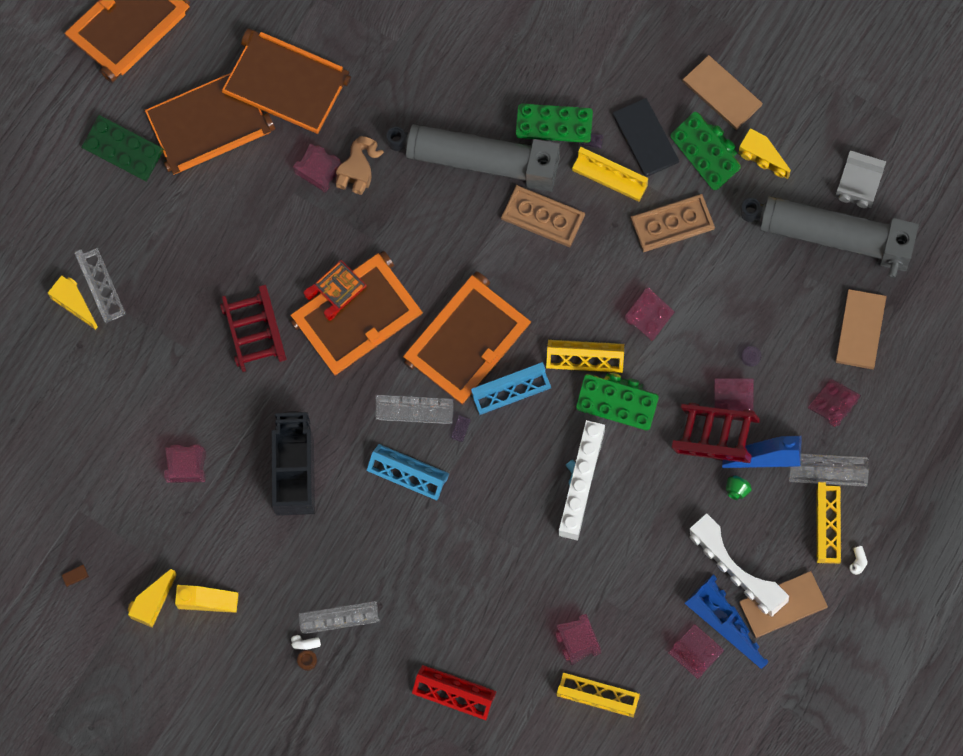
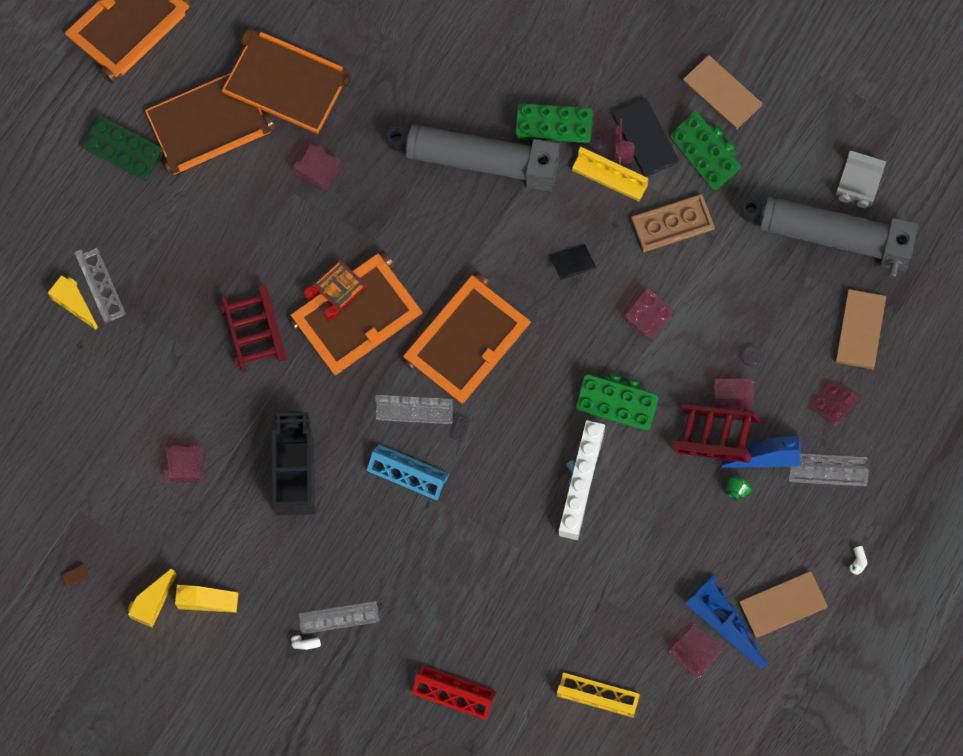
reddish brown tile [297,650,317,671] -> none
medium nougat hips [336,136,384,195] -> none
dark azure fence [471,362,551,415] -> none
medium nougat tile [501,185,585,247] -> none
yellow fence [546,340,624,373] -> none
clear pink hips [555,614,601,665] -> none
white arch [690,513,789,617] -> none
yellow slope [738,128,791,179] -> none
yellow fence [816,482,841,564] -> none
none -> black piece [550,244,596,280]
none -> clear pink hinge [615,119,635,165]

